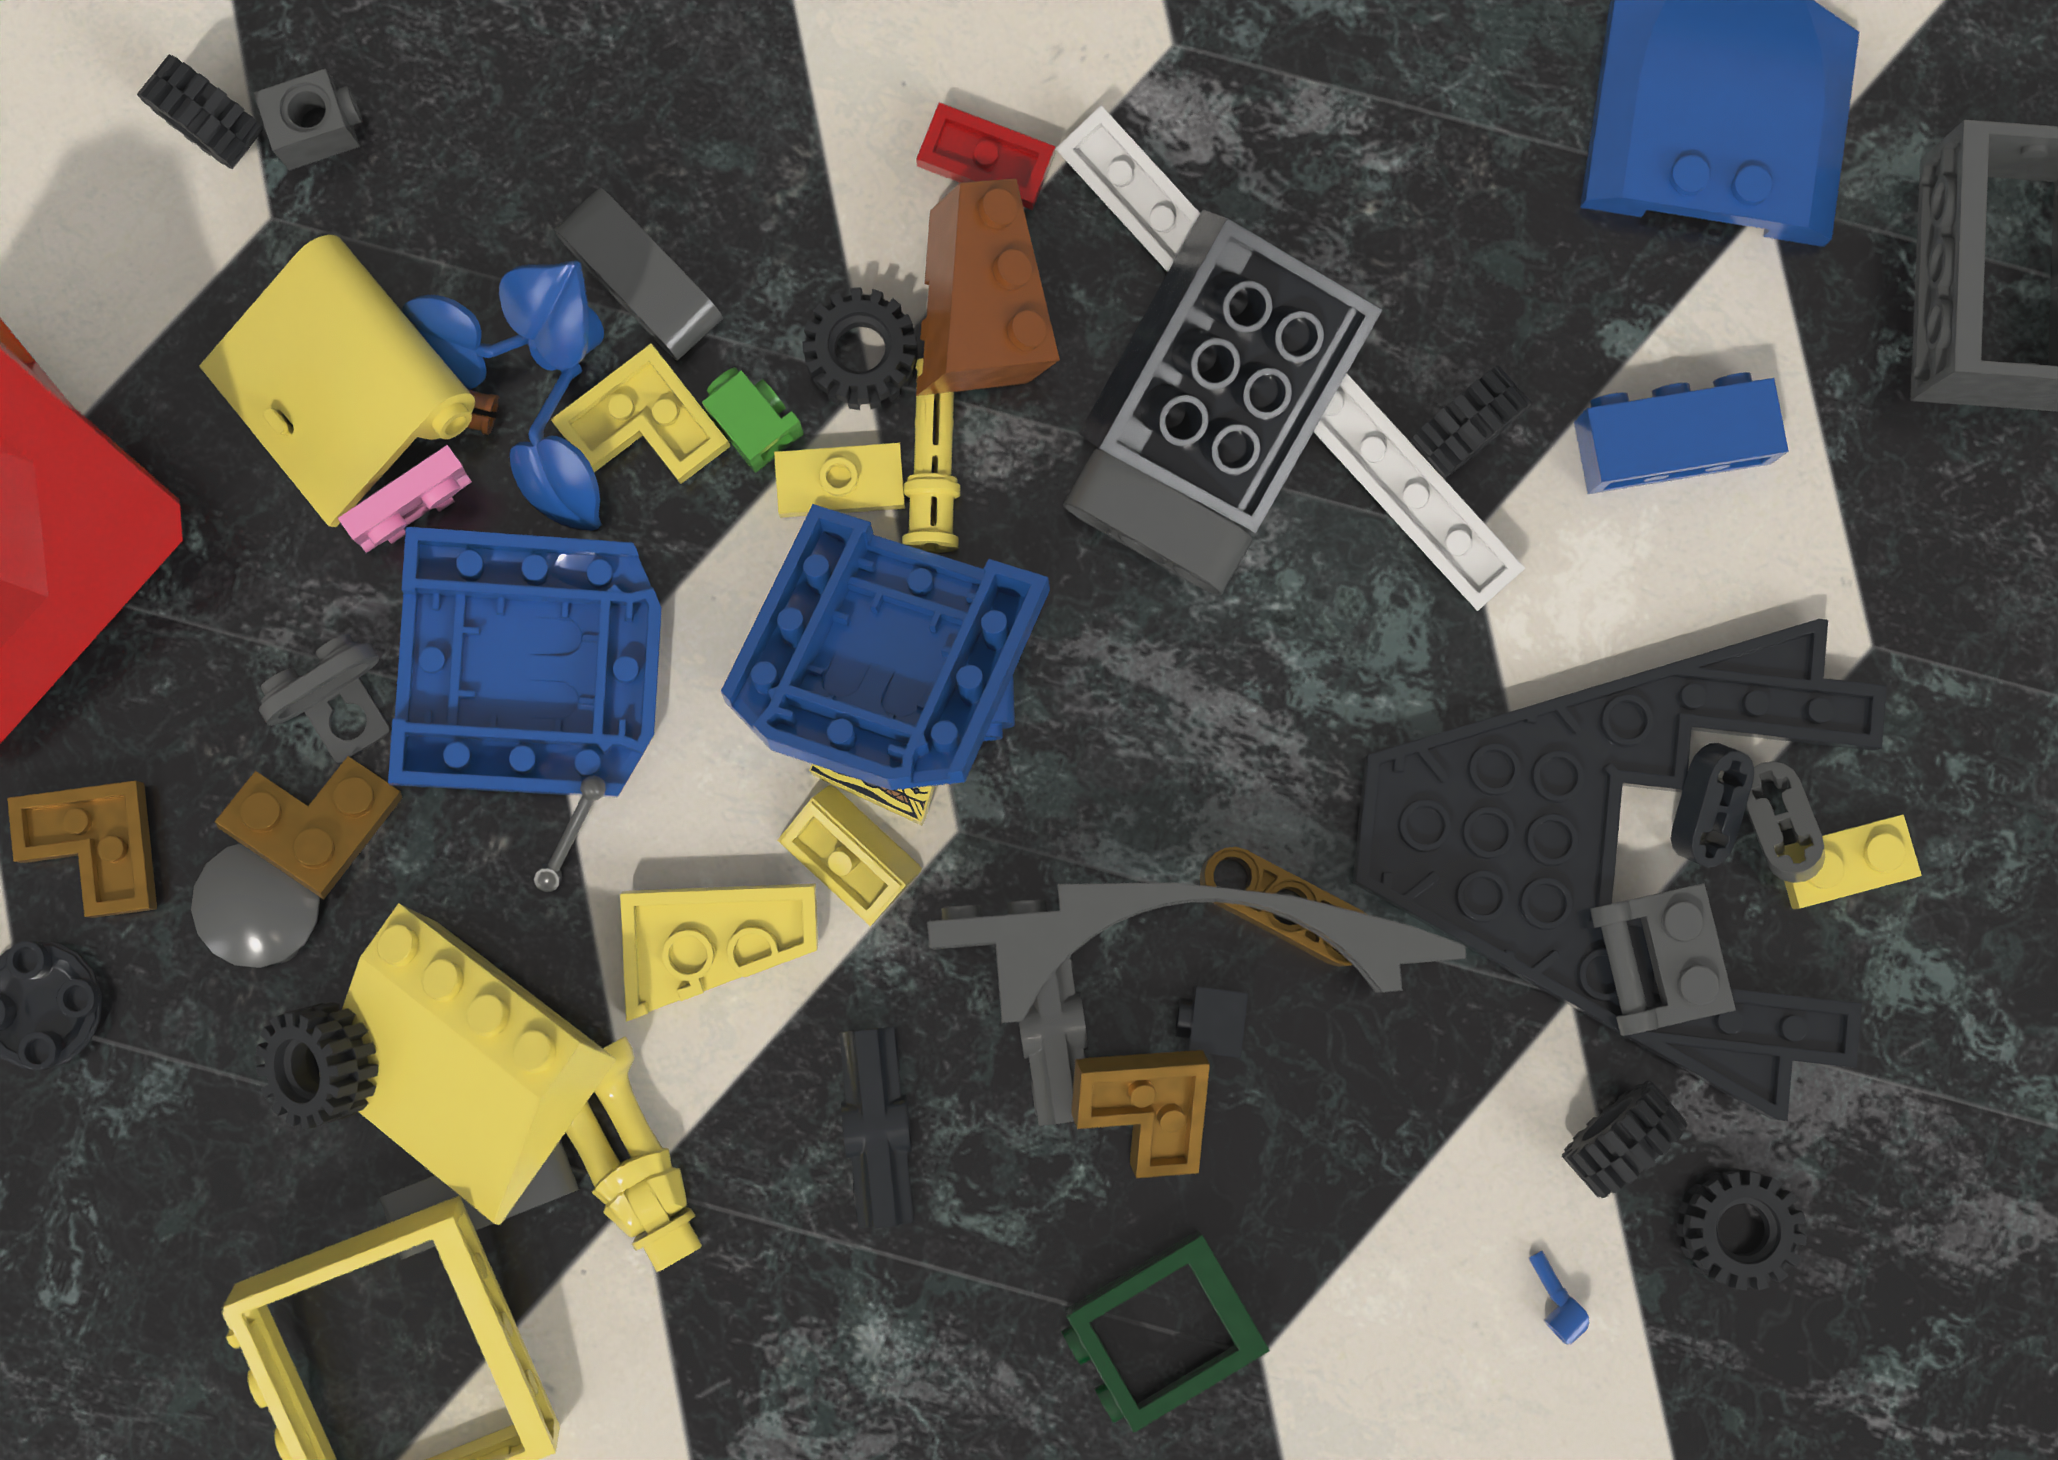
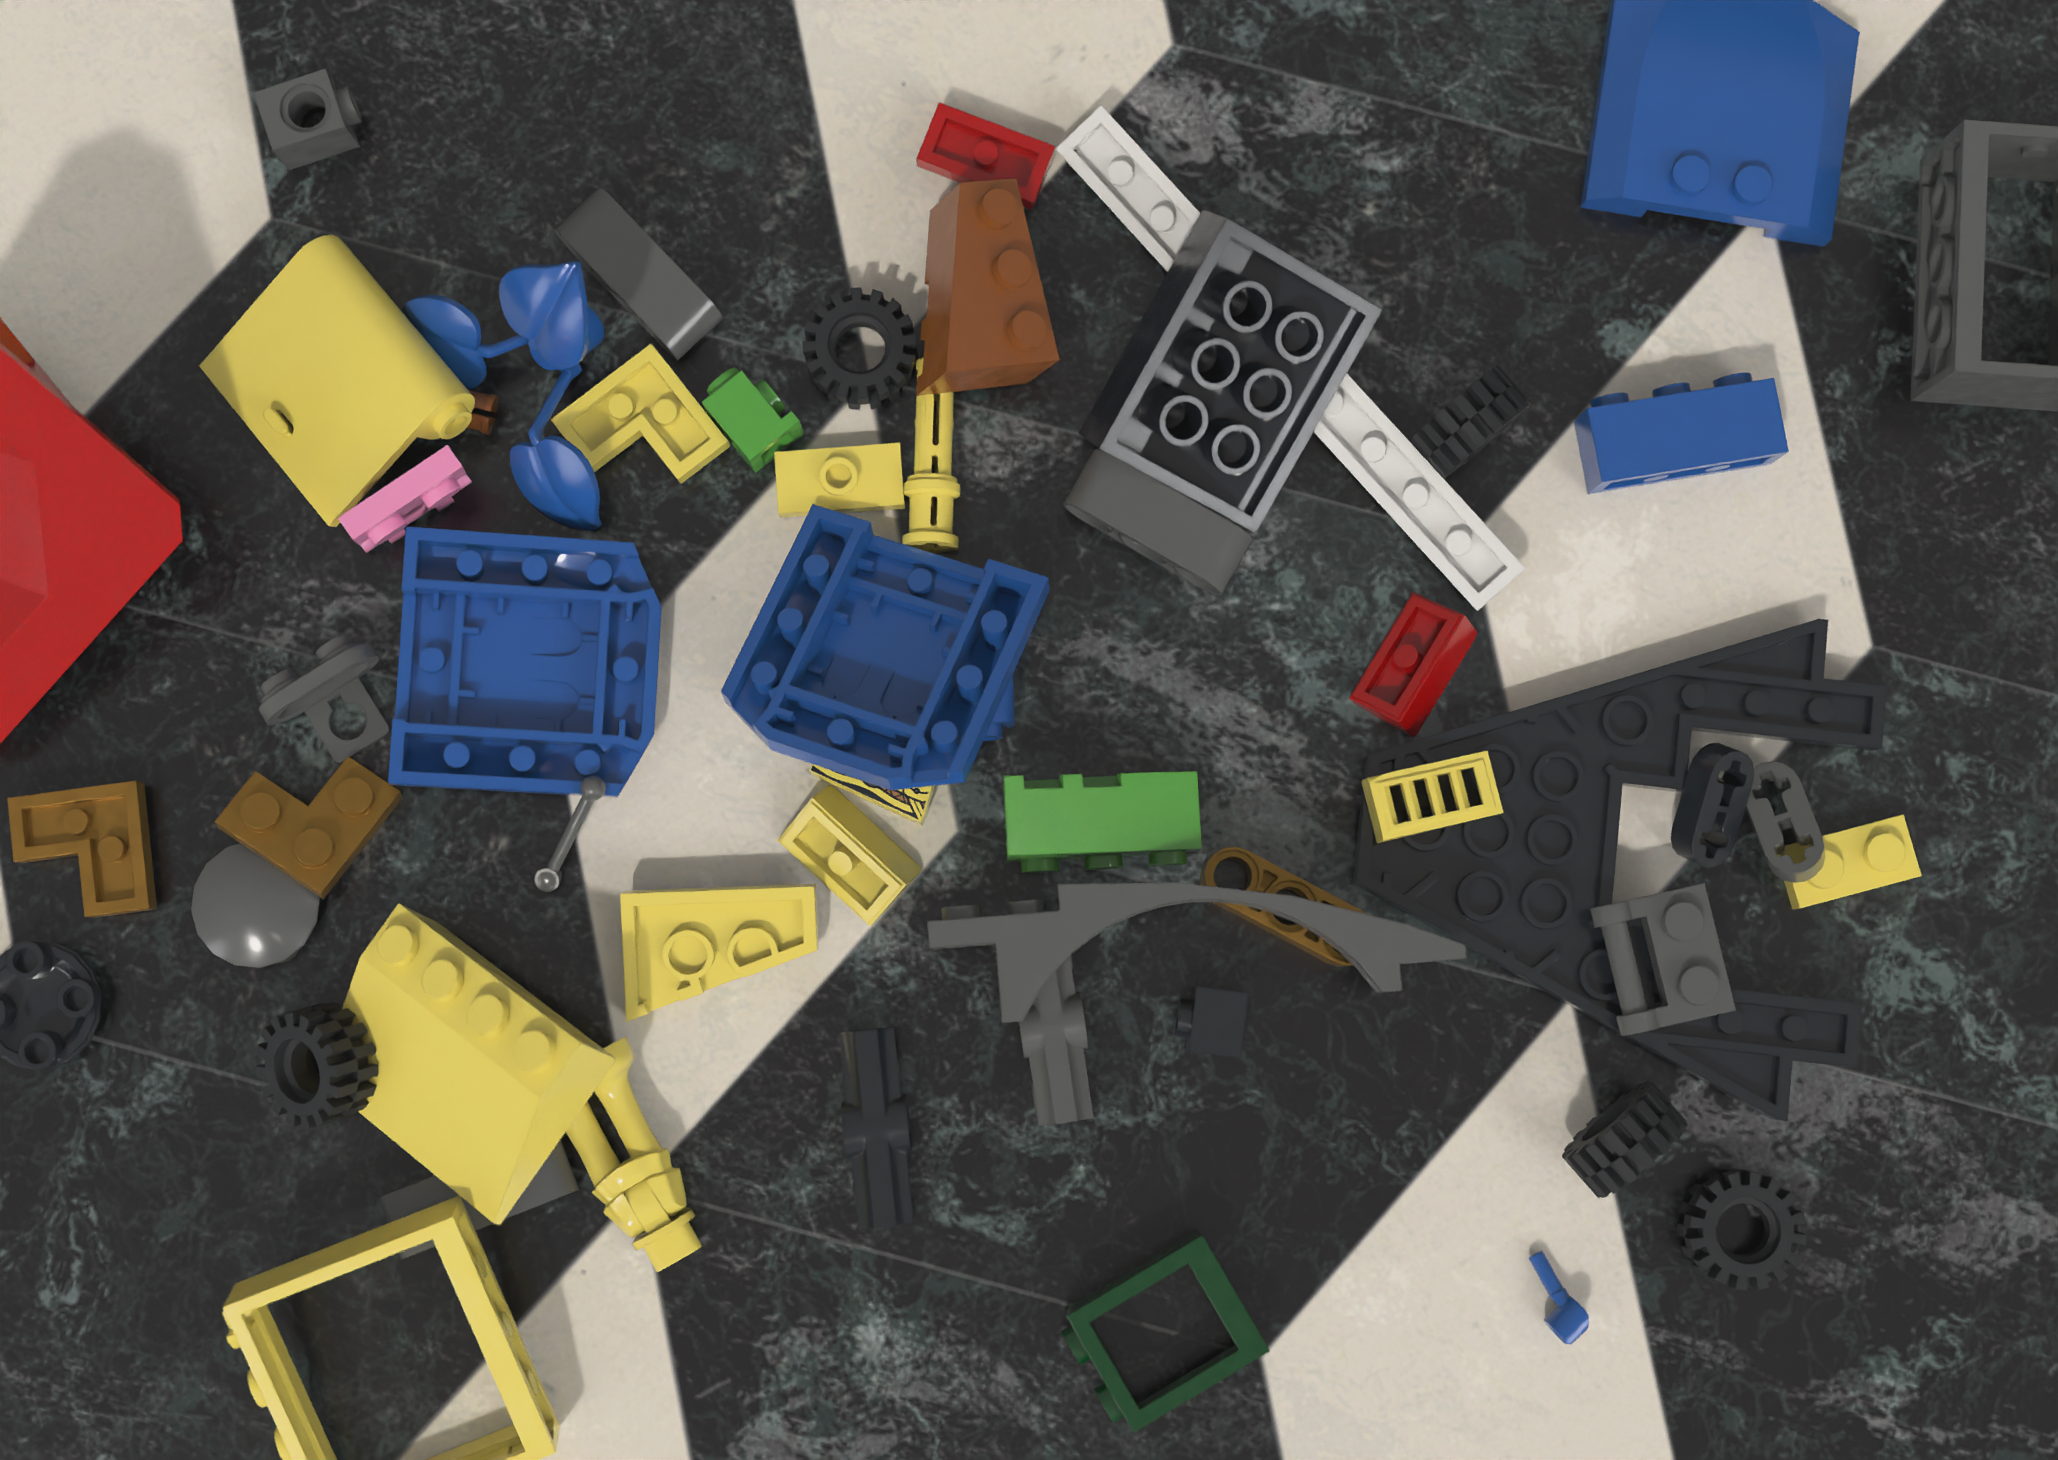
black tyre [137,54,263,169] -> none
pearl gold plate [1071,1050,1210,1178] -> none
none -> bright green wedge [1003,771,1202,873]
none -> red slope [1349,592,1477,737]
none -> light yellow slope [1361,751,1503,843]

